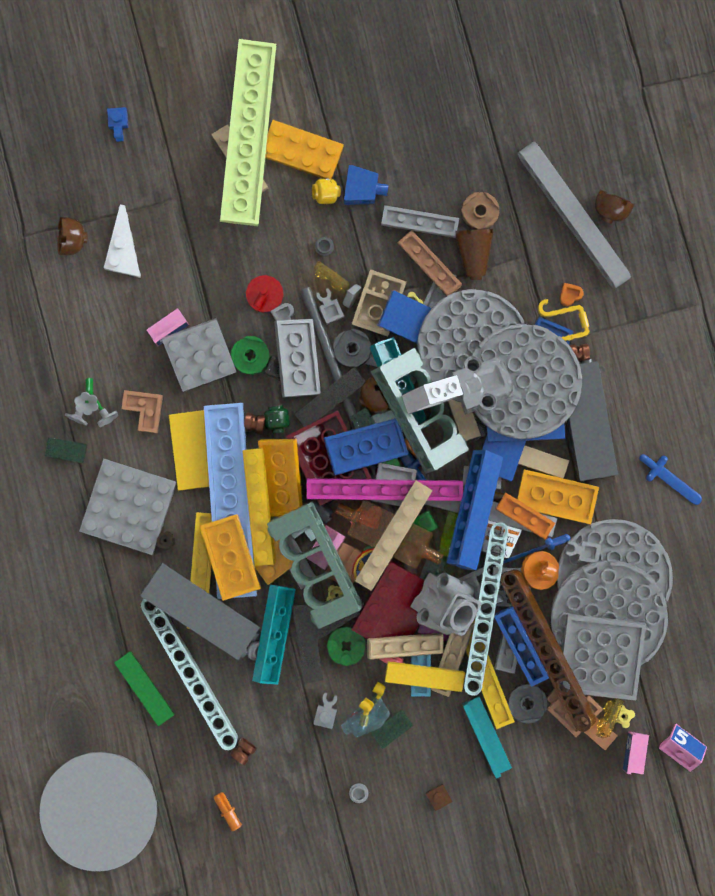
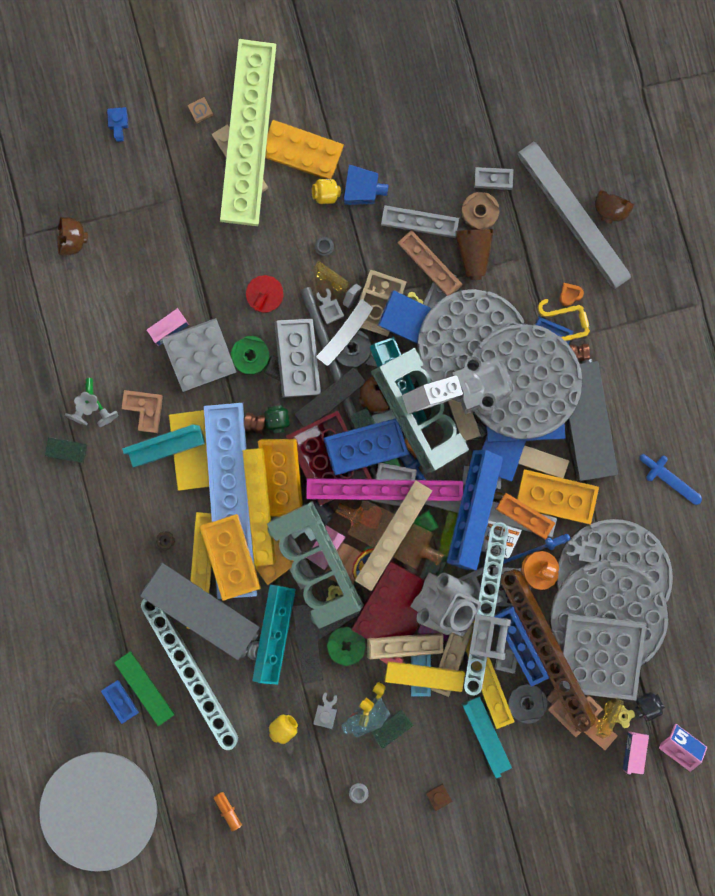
light grey plate [79,459,177,555] -> none
white wing [104,204,141,278] -> none
copper wheel [230,737,257,765] -> none
light grey tile [270,303,294,321] -> none
none -> blue plate [101,680,139,724]
none -> teal fence [122,424,205,468]
none -> medium nougat tile [187,97,213,123]
none -> yellow head [269,715,298,744]
none -> white sticker [316,299,373,366]
none -> light grey plate [469,614,511,660]
none -> light grey plate [474,167,513,190]
none -> black head [635,692,665,721]

